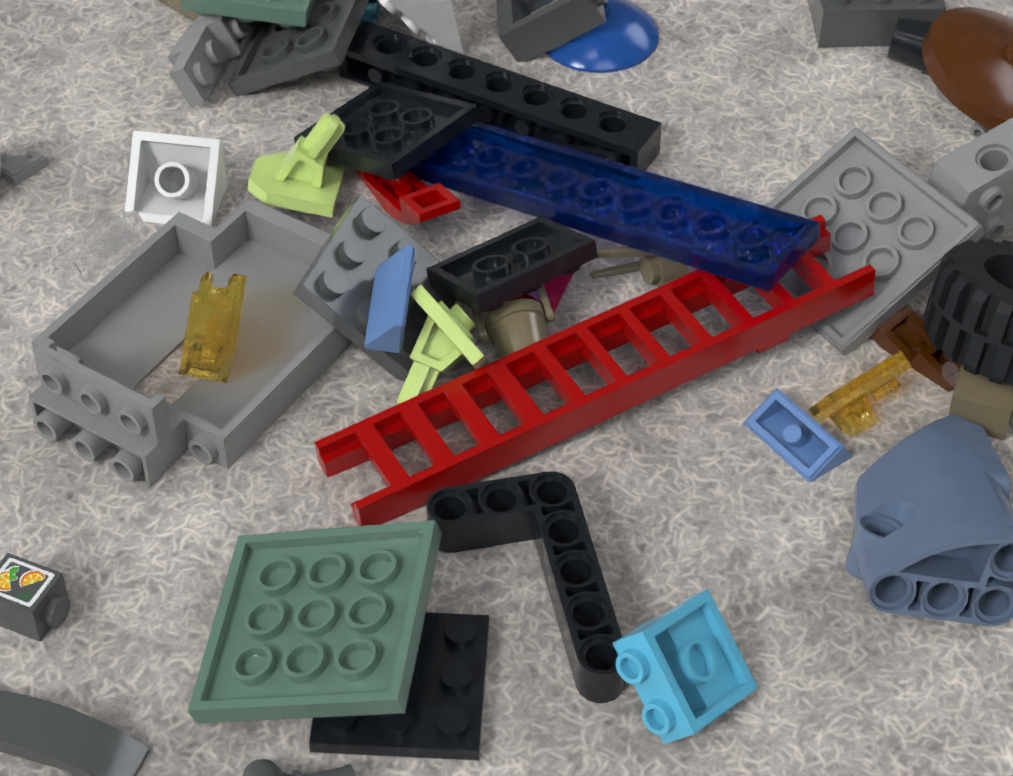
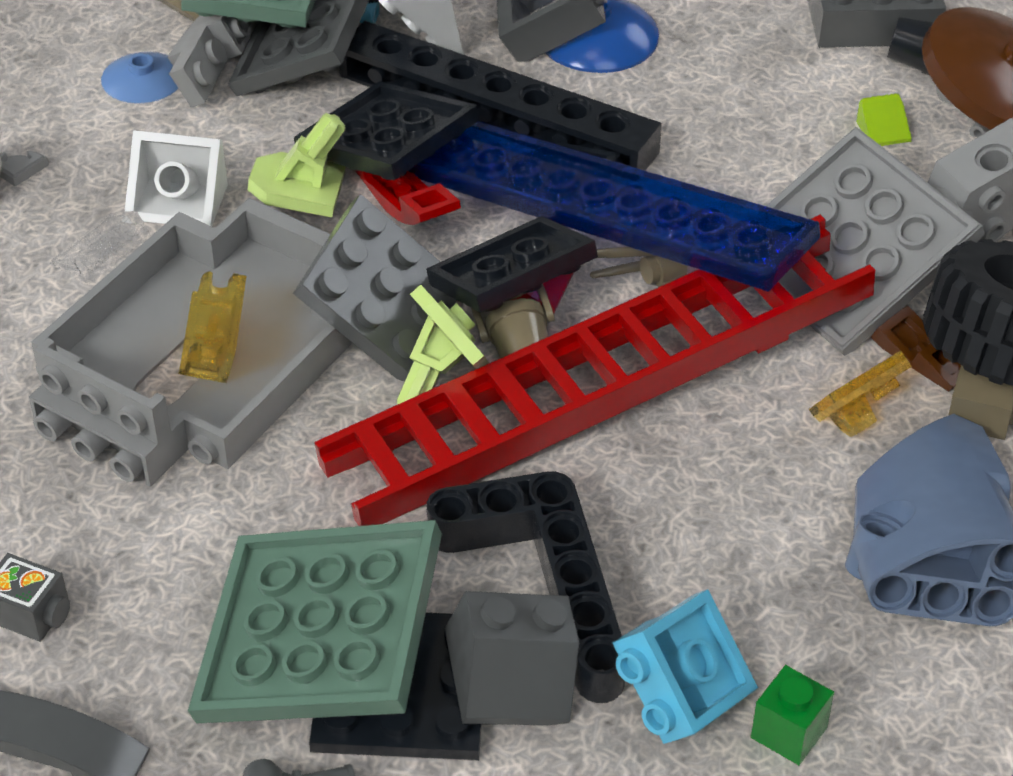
medium blue slope [364,245,416,353] -> none
medium blue slope [743,388,852,483] -> none
none -> medium blue dish [101,52,178,103]
none -> dark grey slope [444,591,579,726]
none -> green brick [751,664,834,766]
none -> lime slope [856,93,912,146]

